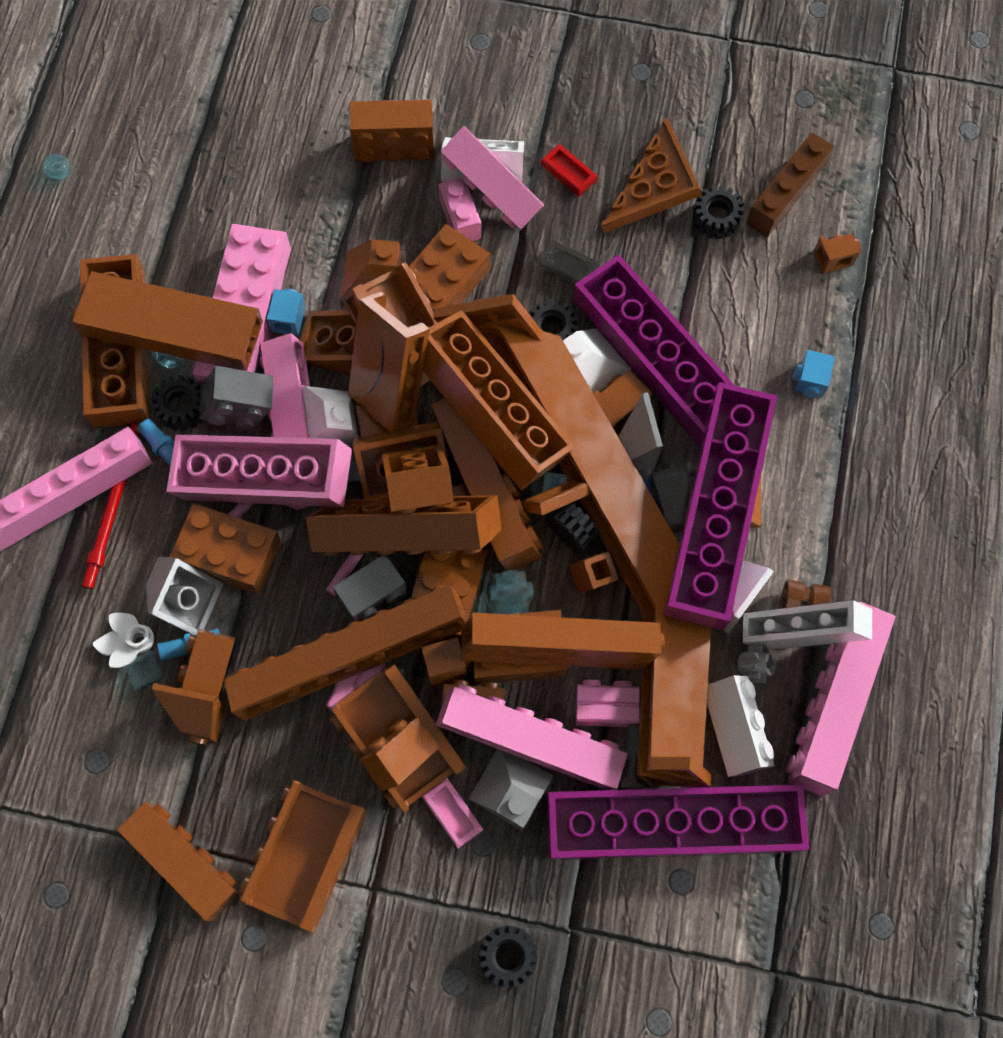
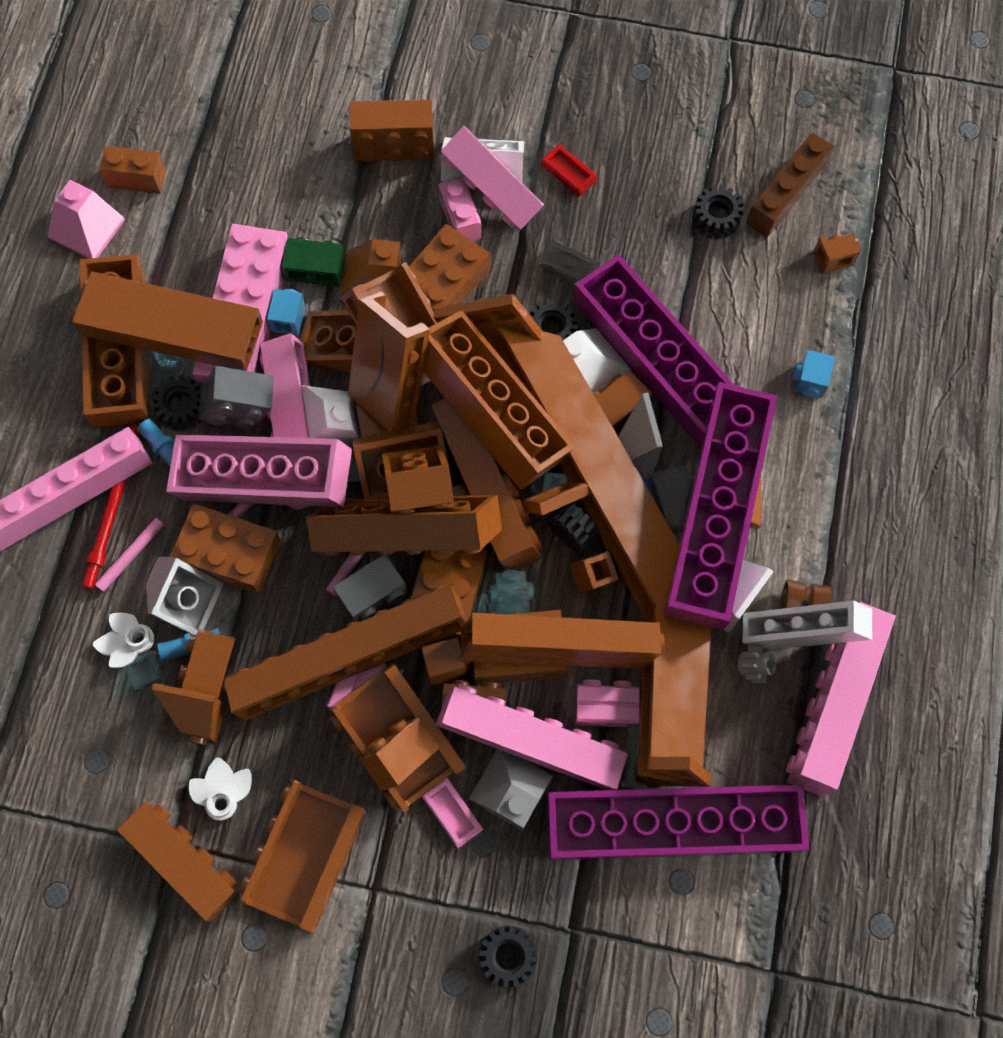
clear light blue plate [43,154,72,181] -> none
dark orange tile [601,118,702,233] -> none
white brick [707,675,775,777] -> none
none -> bright pink slope [47,180,125,259]
none -> bright pink bar [95,518,165,592]
none -> dark orange brick [99,146,166,194]
none -> white plate [189,757,252,821]
none -> dark green brick [282,237,345,287]

